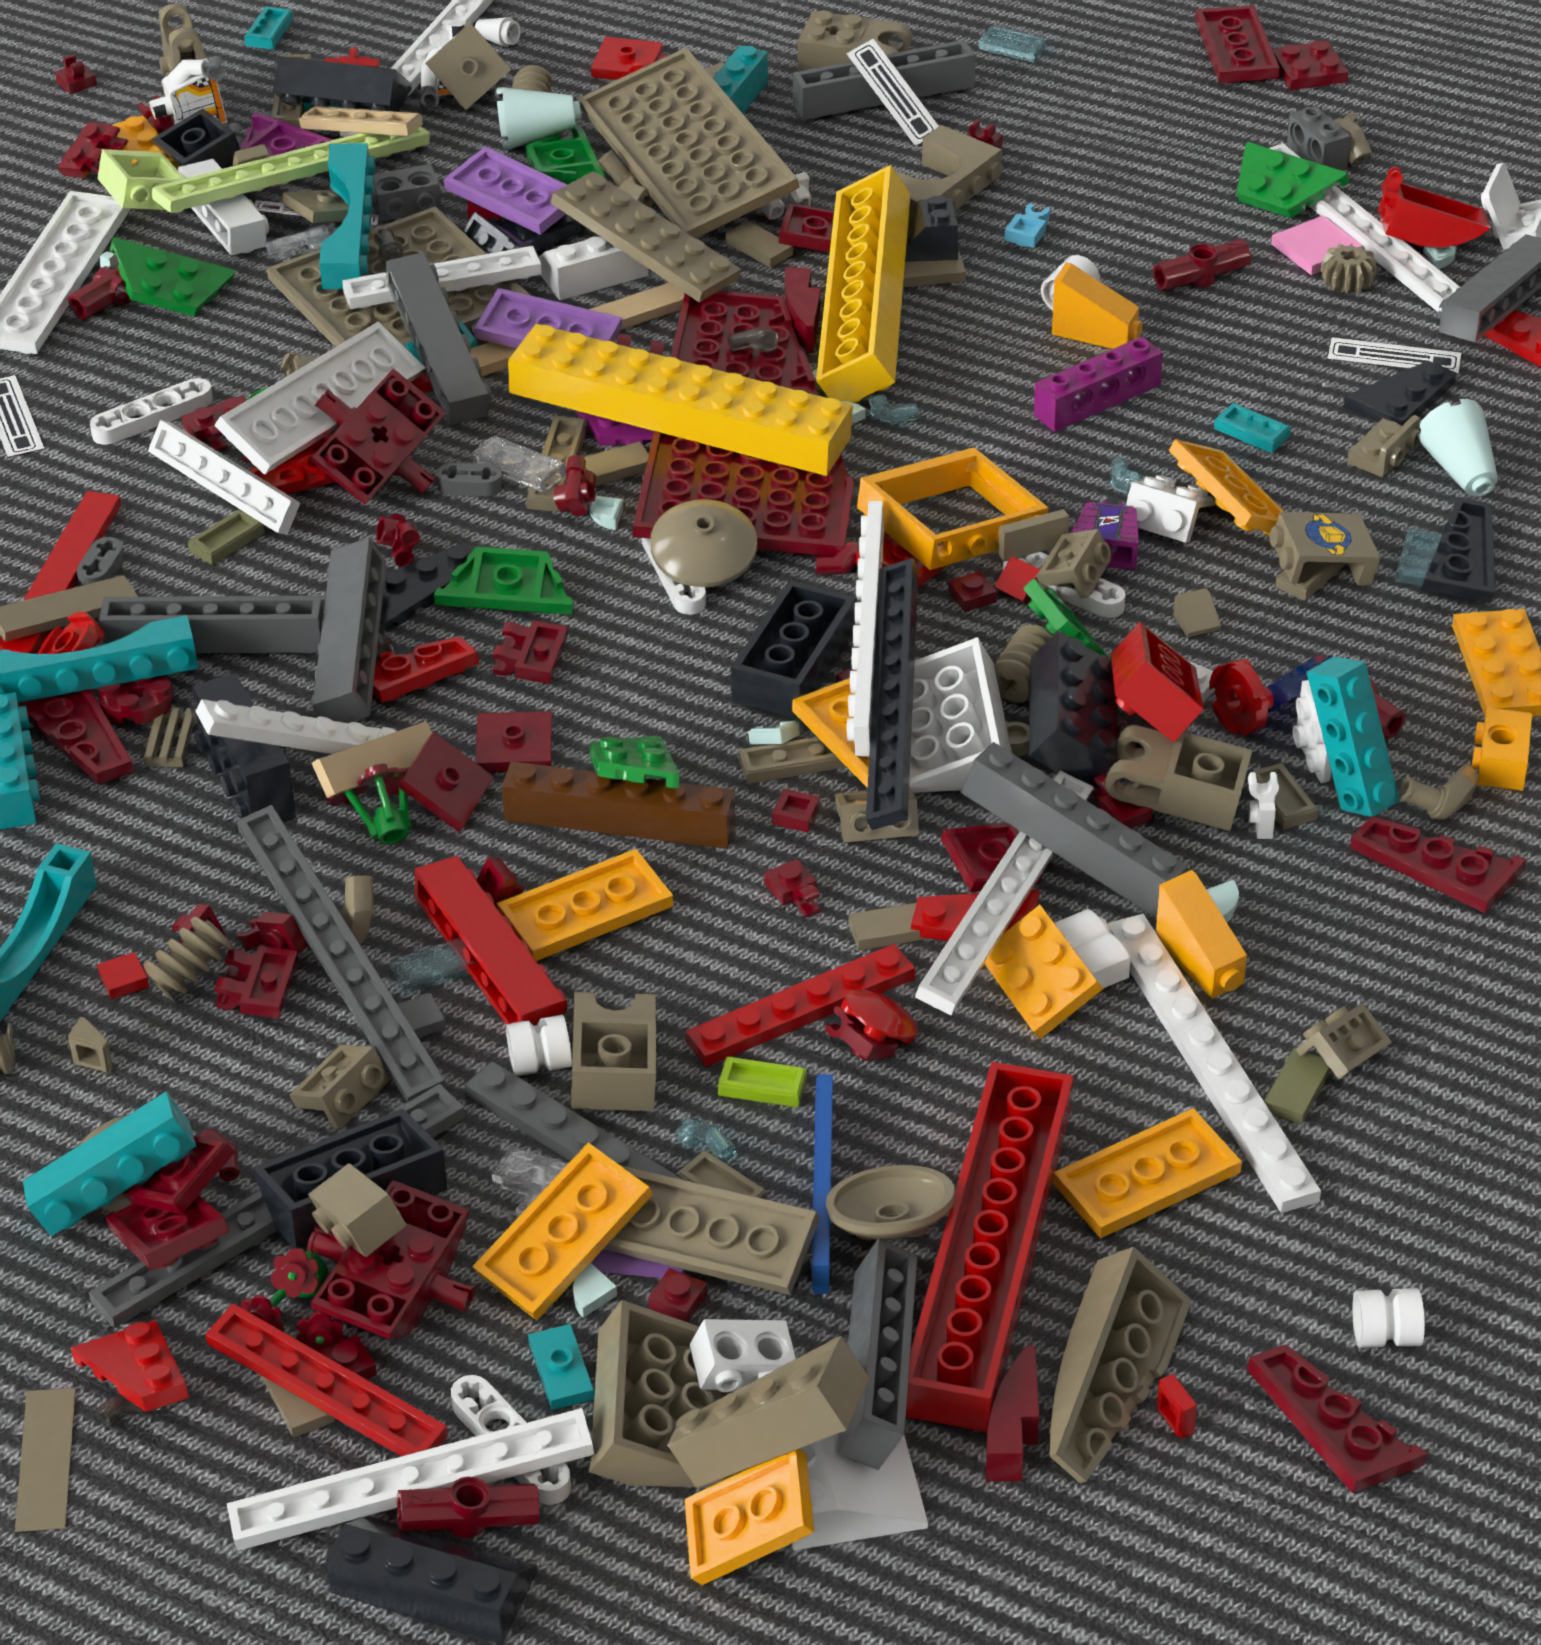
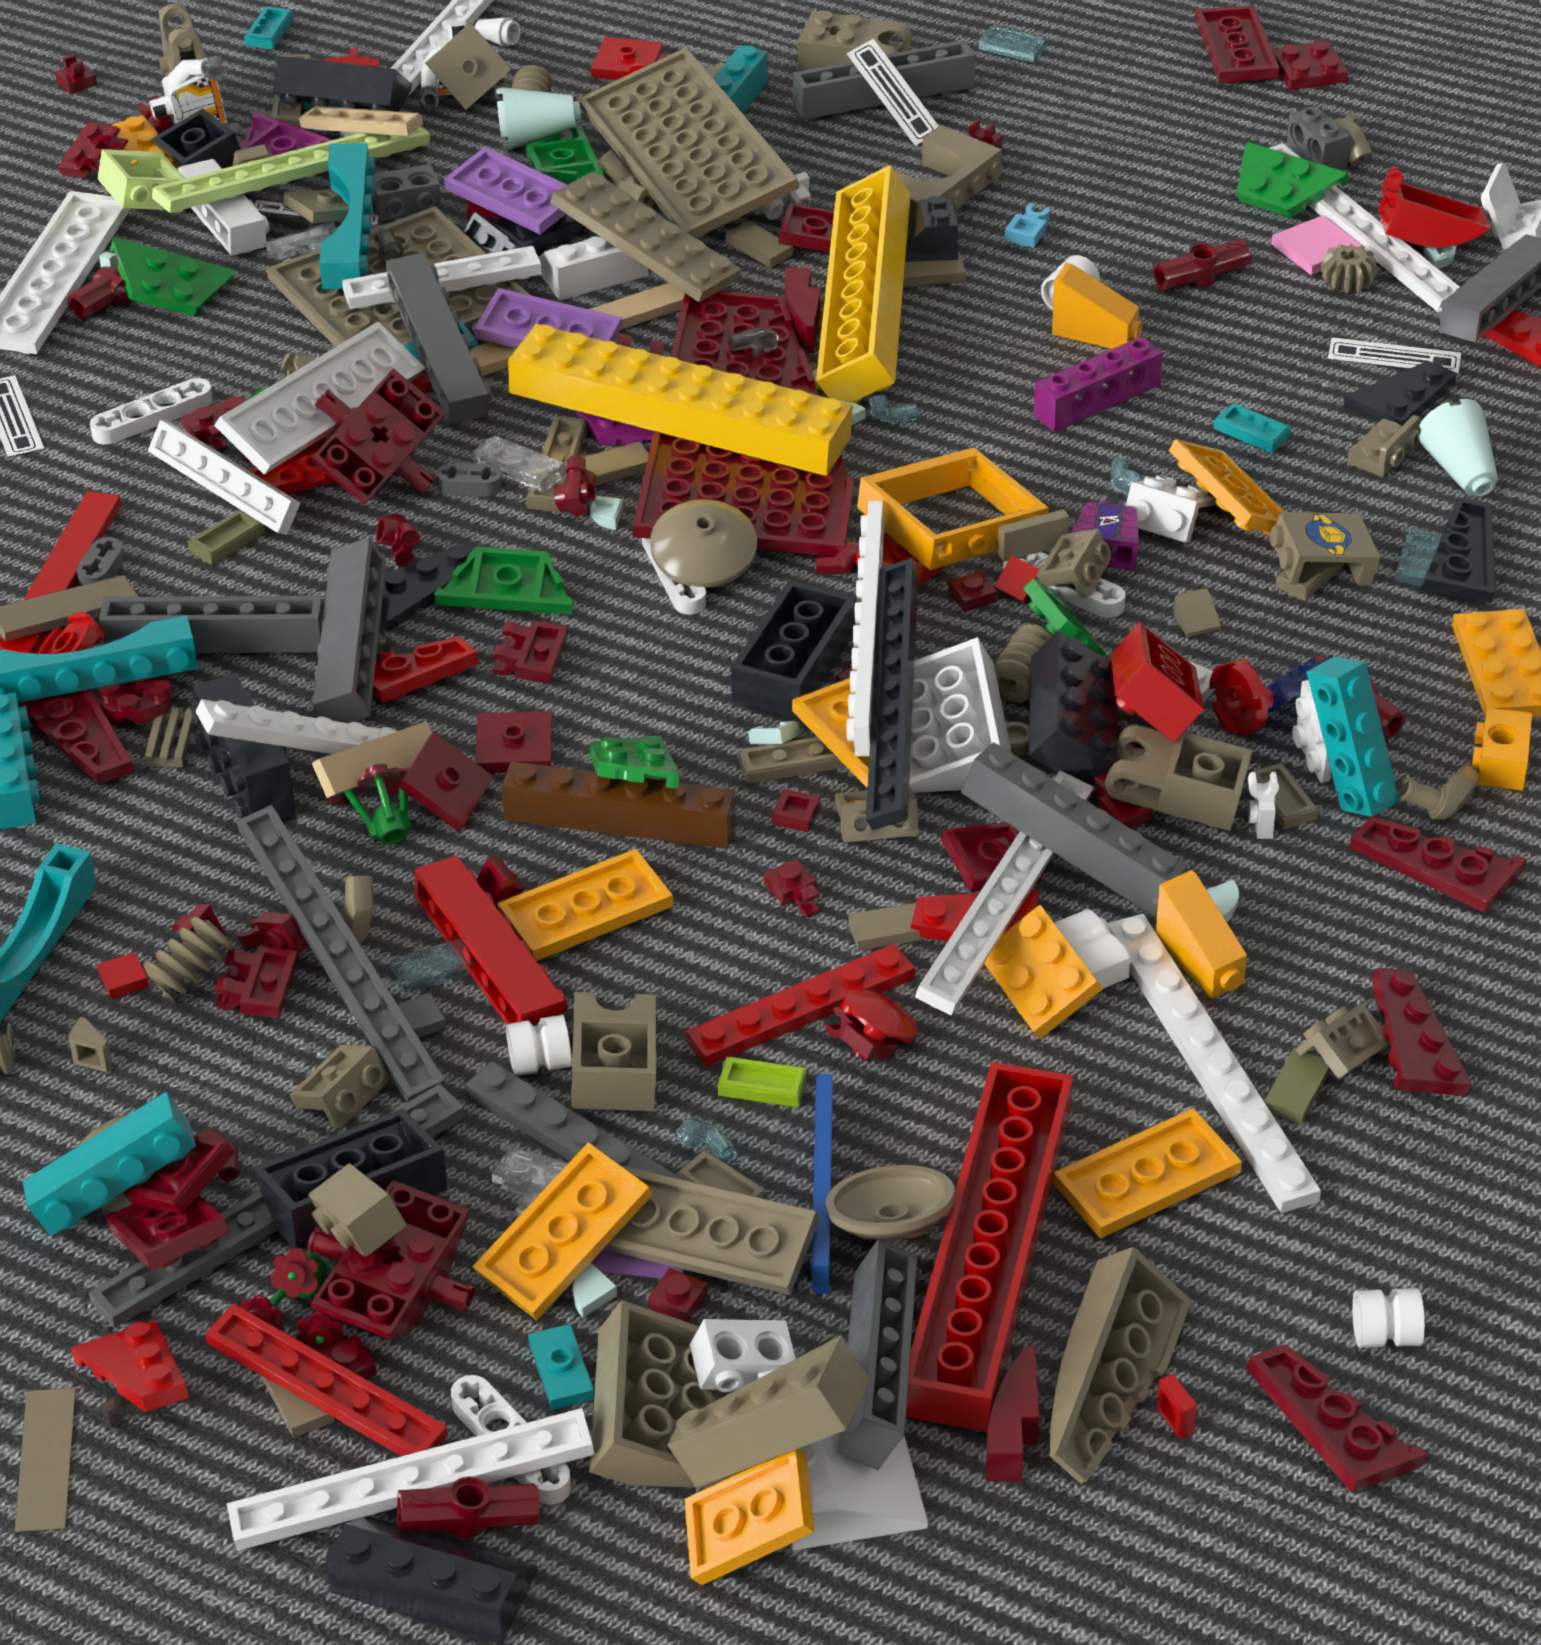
none -> dark red wing [1371,968,1472,1096]

